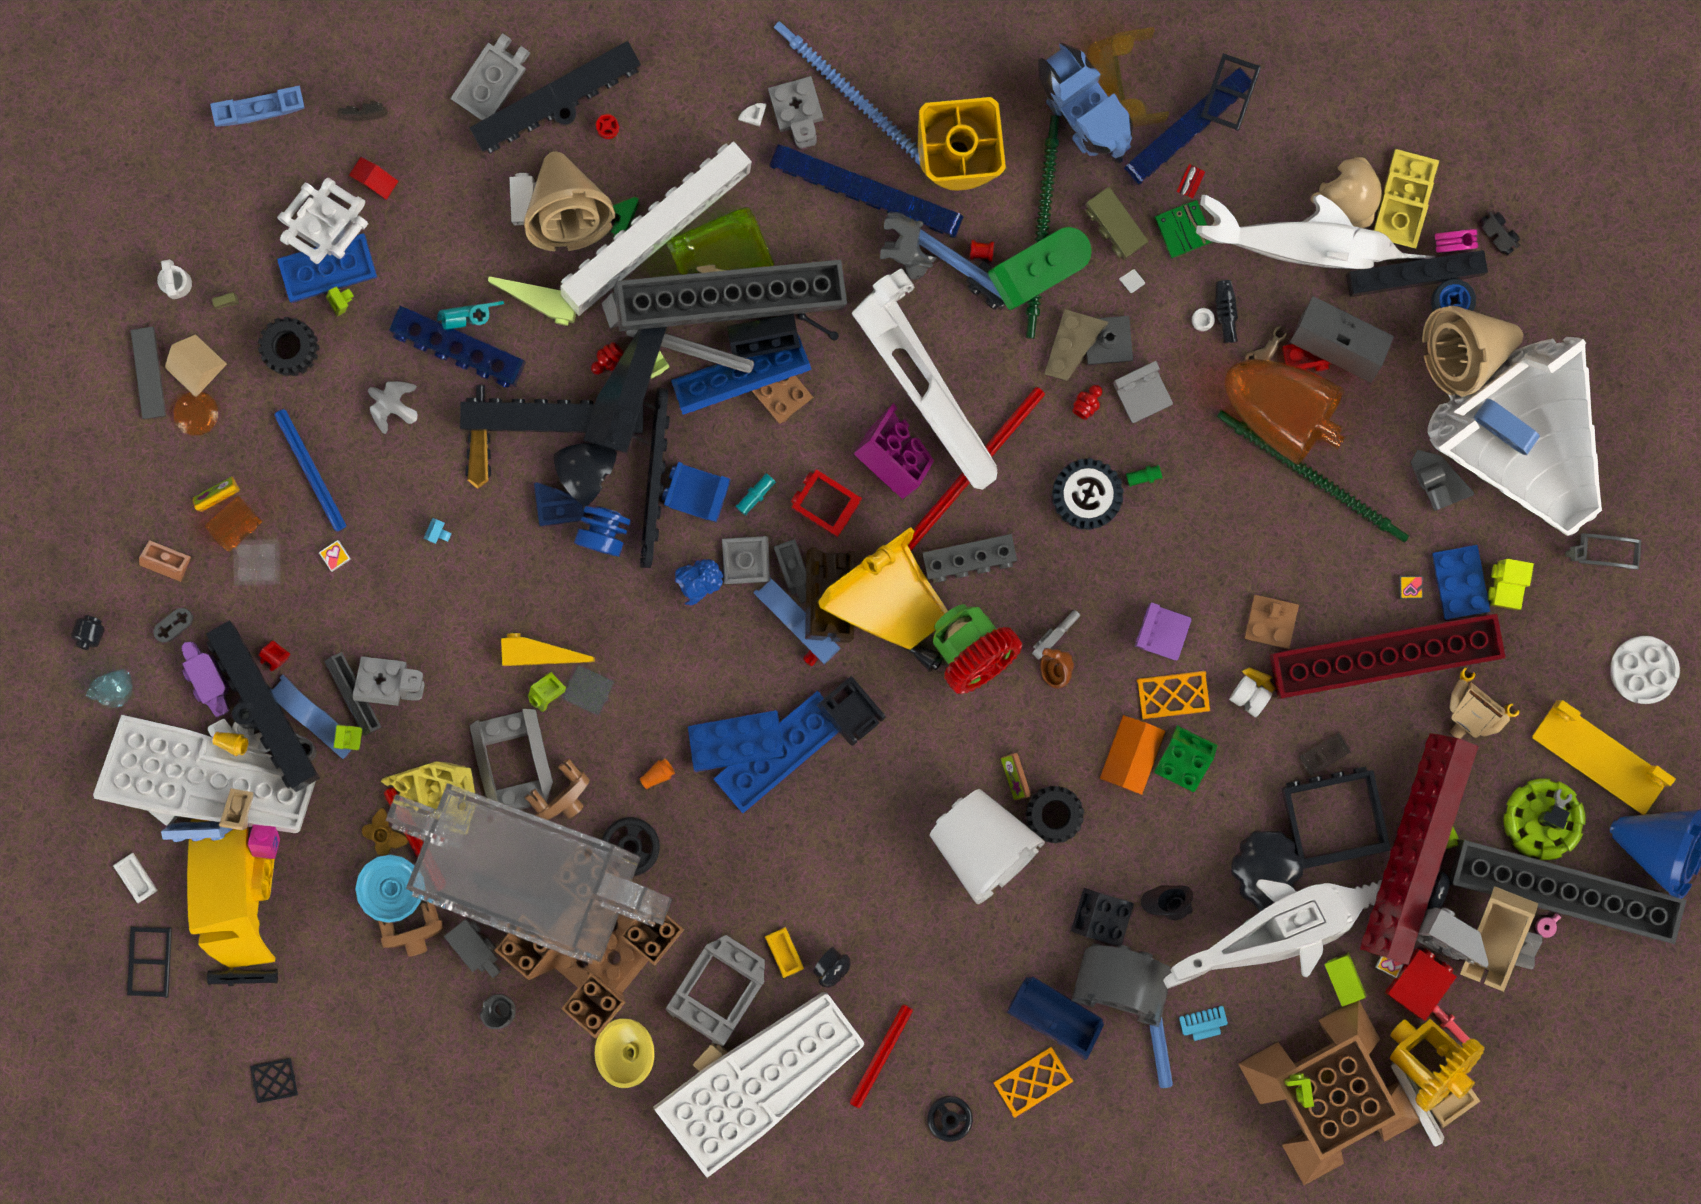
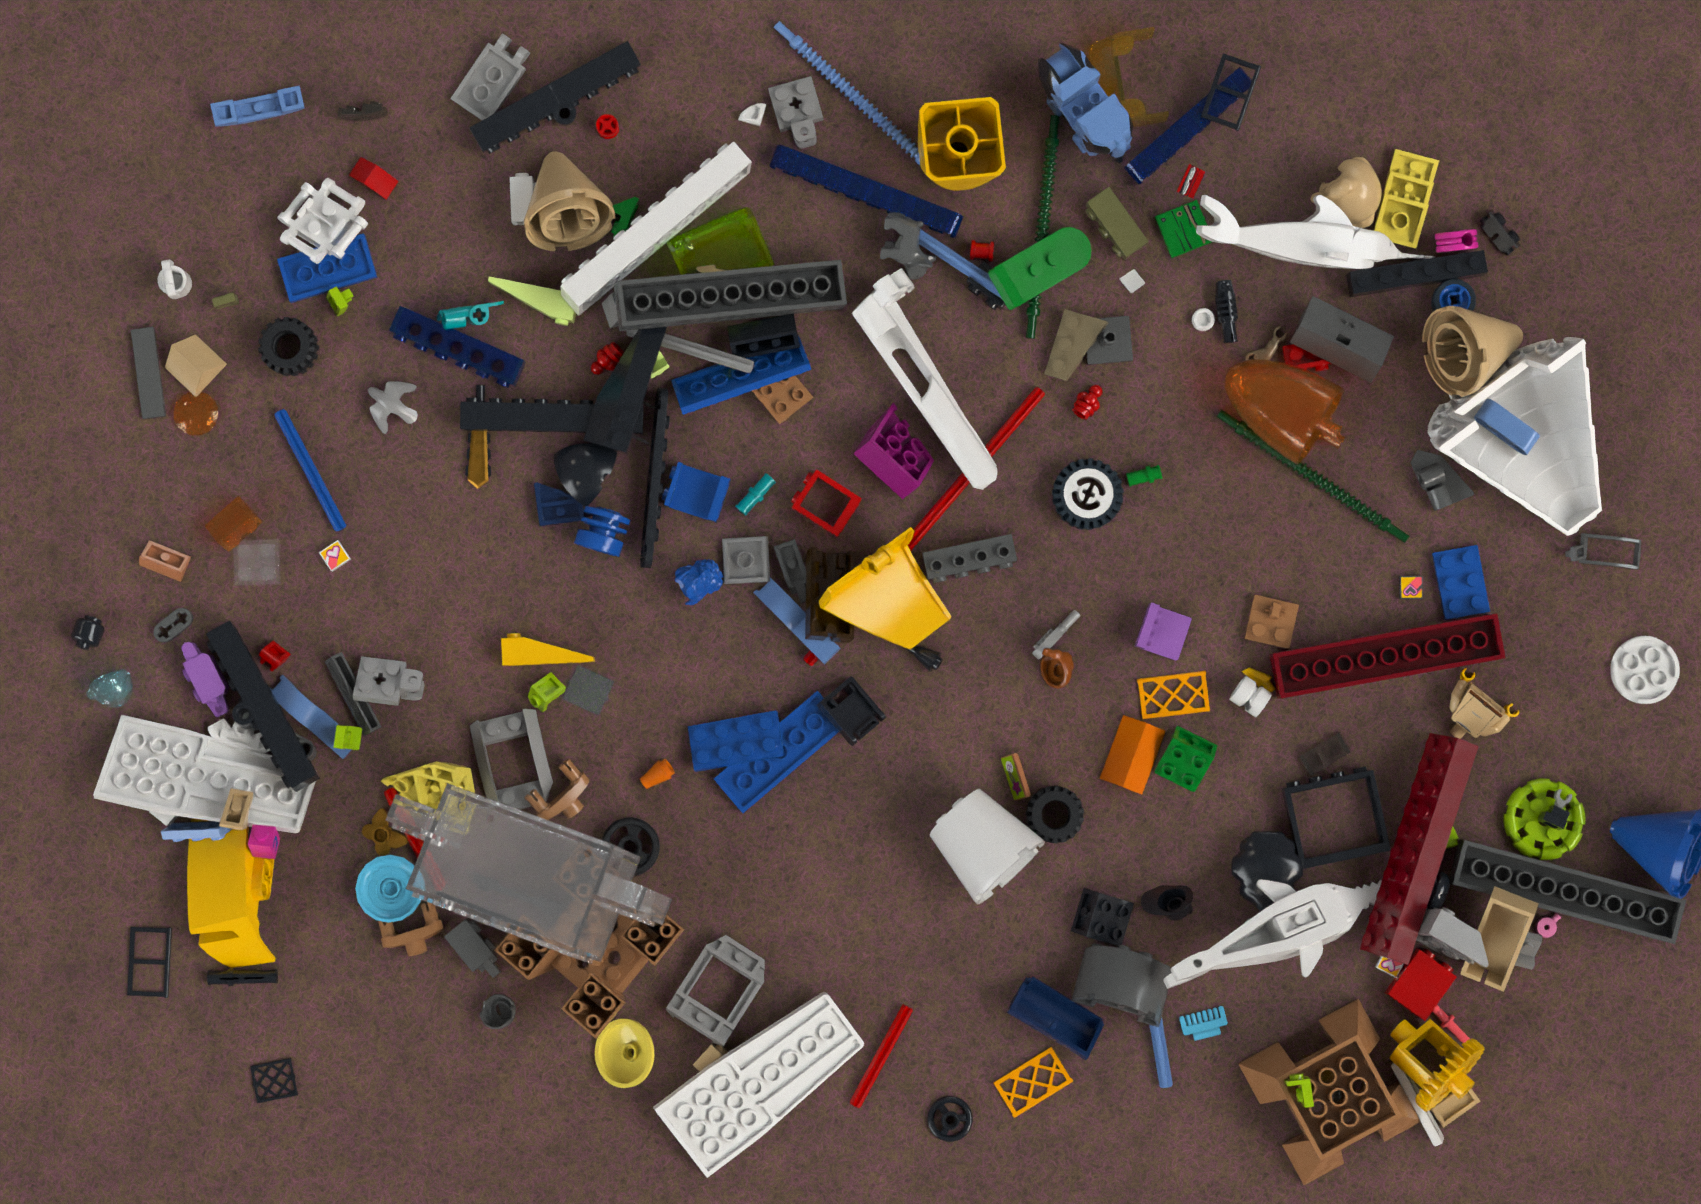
white tile [113,853,158,903] -> none
slope [193,476,240,512] -> none
yellow cone [212,732,249,756] -> none
medium azure tile [423,518,452,544] -> none
yellow tile [765,927,804,978] -> none
black hinge [797,313,839,341] -> none
black piece [813,947,851,988] -> none
piece [933,604,1022,694] -> none
light grey bracket [1113,361,1173,423] -> none
lime hinge [1324,952,1366,1007] -> none
neon yellow brick [1488,559,1534,610] -> none
yellow bracket [1532,700,1676,815] -> none

